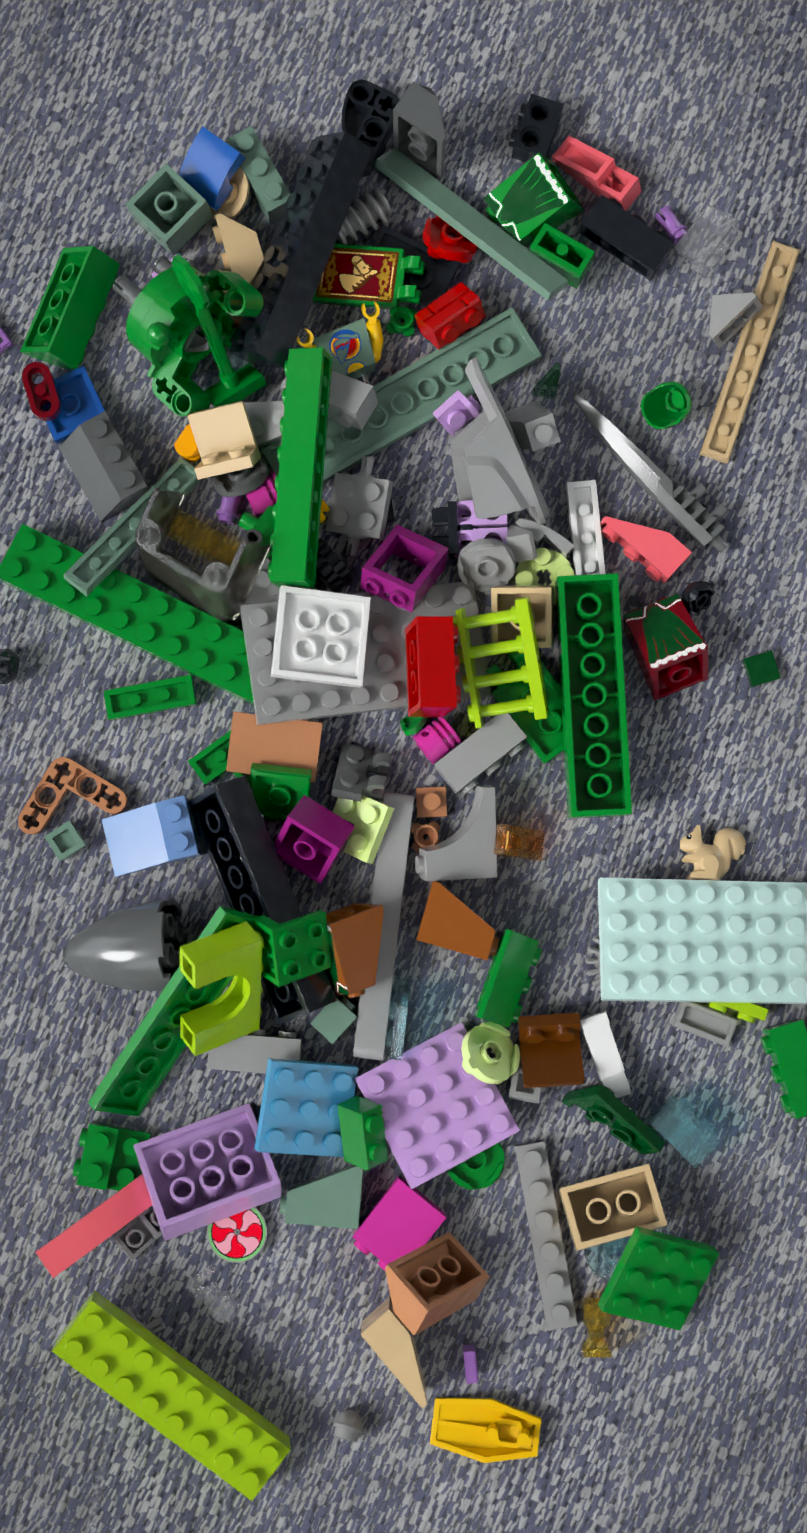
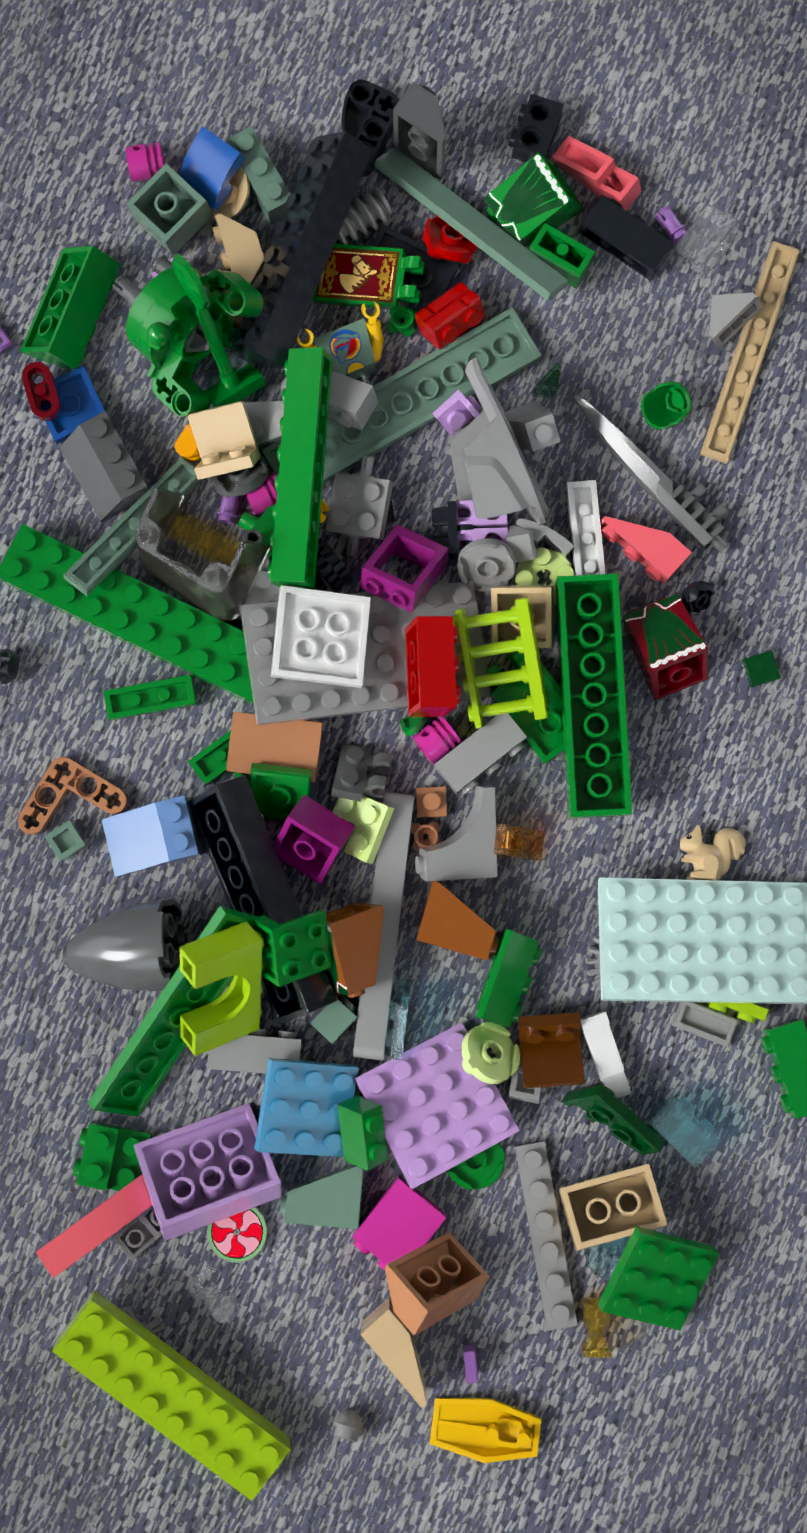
none -> dark pink piece [125,142,165,182]

